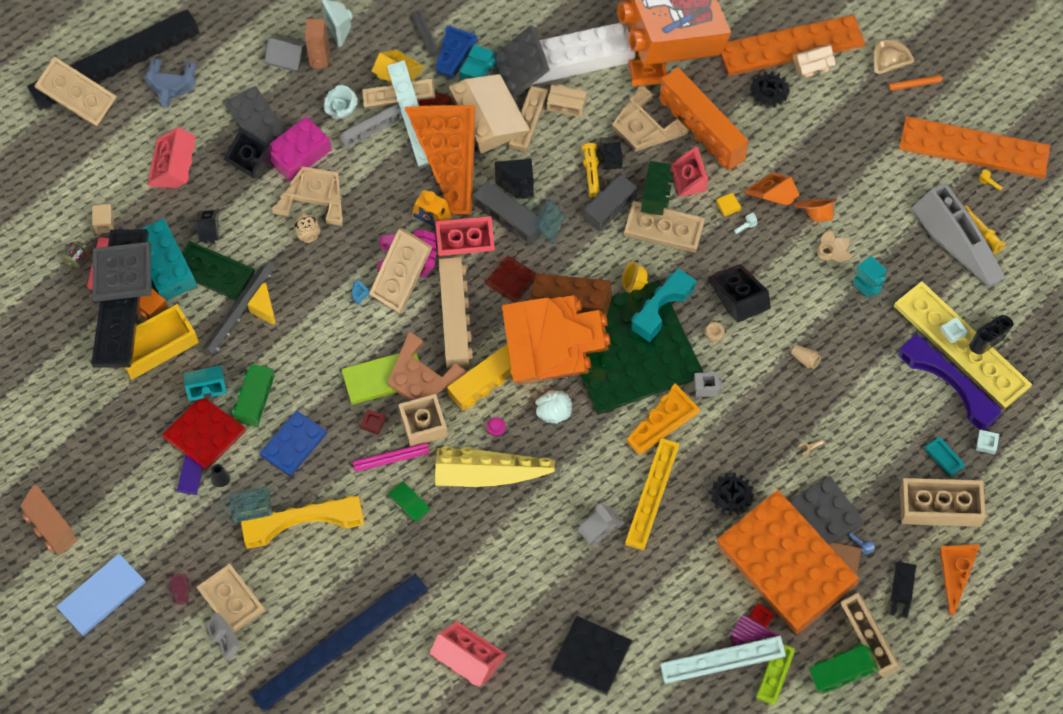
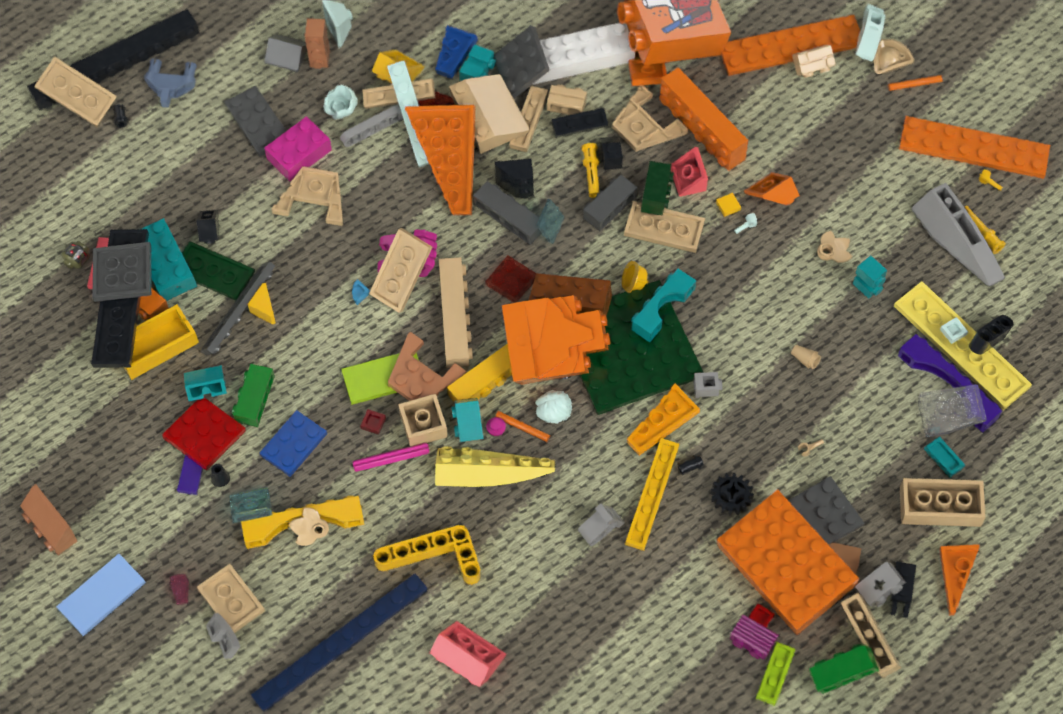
tan brick [92,204,114,234] -> none
coral slope [147,127,196,188] -> none
black slope [224,127,272,179] -> none
tan head [294,214,321,243] -> none
green slope [388,481,430,522] -> none
dark grey axle [412,10,438,55] -> none
light orange torso [412,190,452,228] -> none
coral slope [435,217,495,256] -> none
black plate [551,616,632,696] -> none
light aqua tile [660,636,786,684] -> none
tan tile [705,322,725,342] -> none
black slope [708,264,771,323] -> none
black gear [750,71,790,108] -> none
orange piece [793,198,837,222] -> none
medium blue hand [848,532,874,555] -> none
light aqua plate [976,430,999,454] -> none
none -> black pin [113,104,128,128]
none -> tan plate [289,507,329,546]
none -> yellow beam [373,525,481,585]
none -> teal brick [451,398,483,442]
none -> orange bar [495,411,550,442]
none -> black plate [551,108,609,138]
none -> black pin [677,455,704,475]
none -> light grey brick [855,561,906,607]
none -> light aqua slope [856,4,885,61]
none -> clear slope [917,384,987,438]

